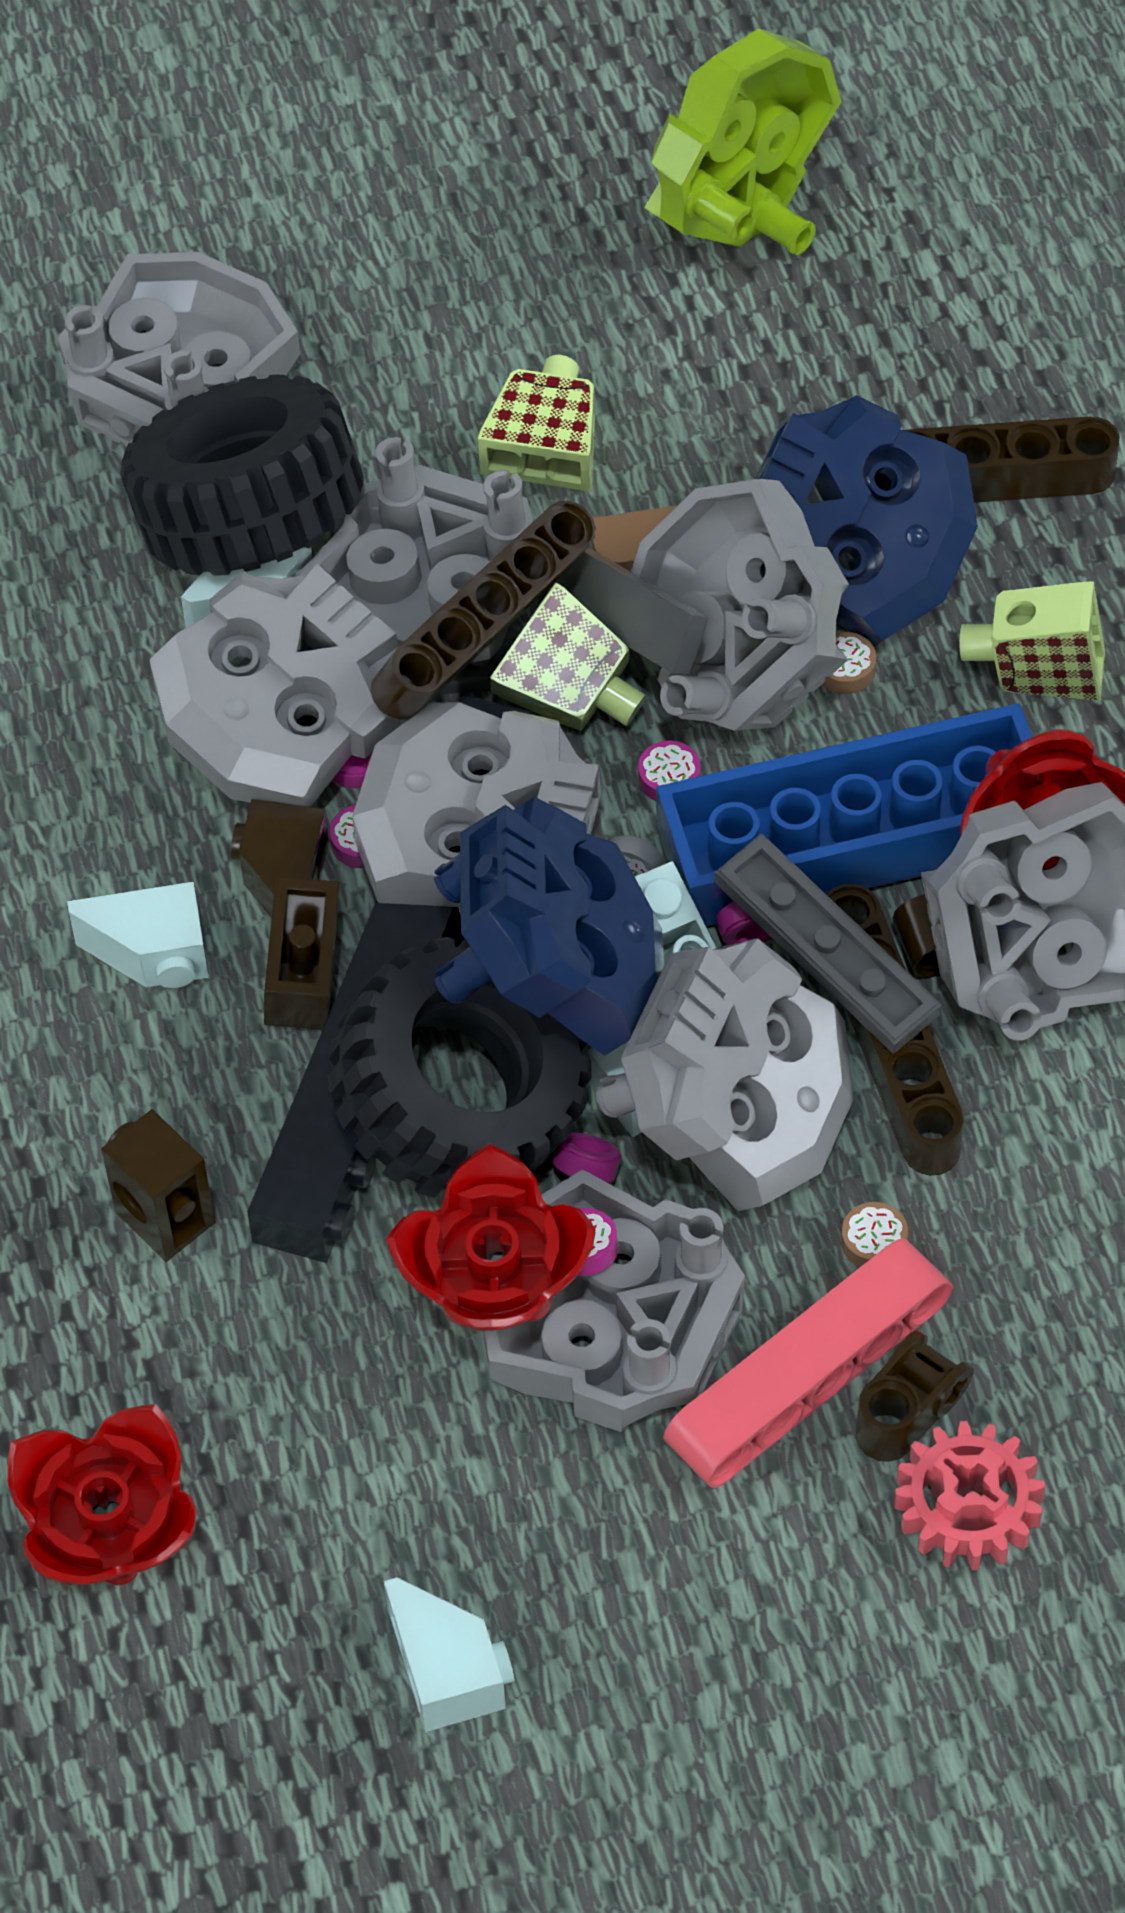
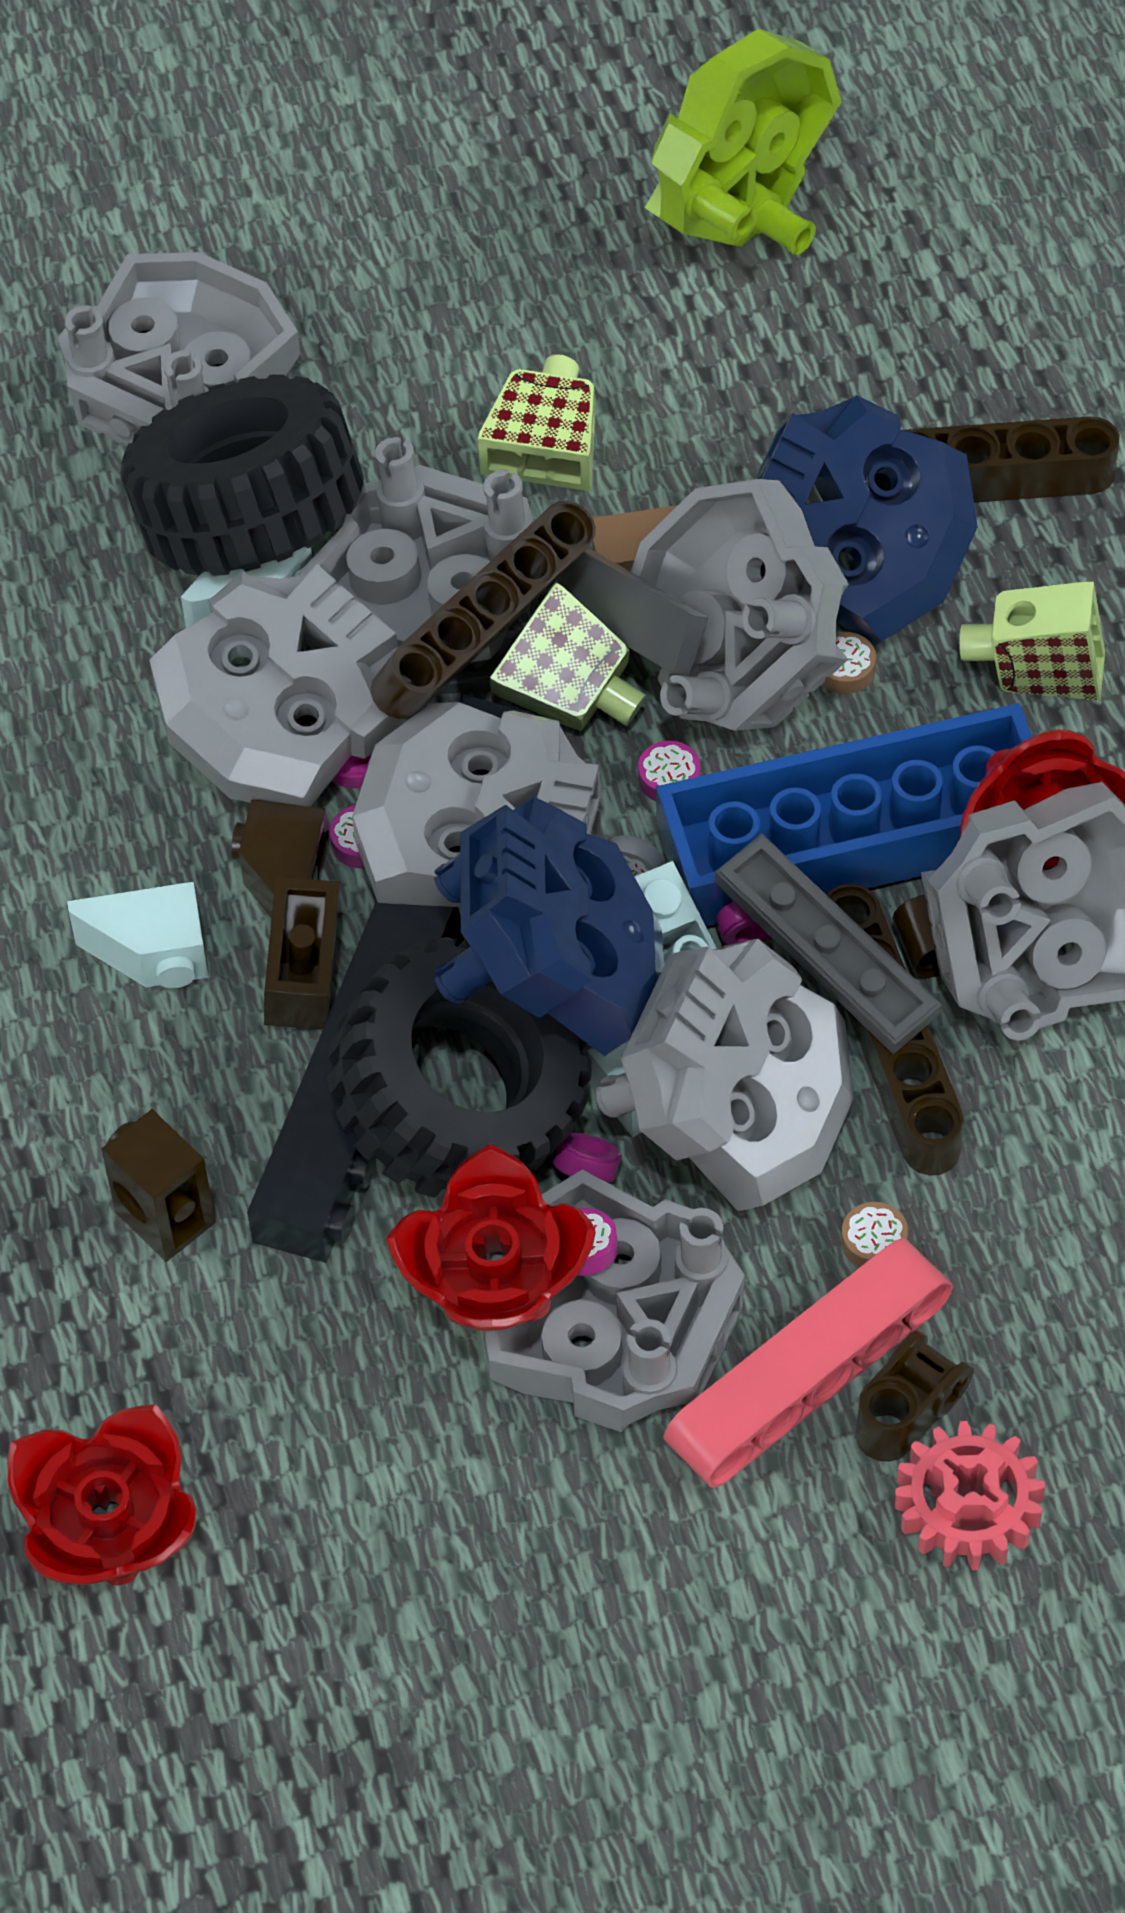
light aqua slope [384,1578,514,1732] -> none

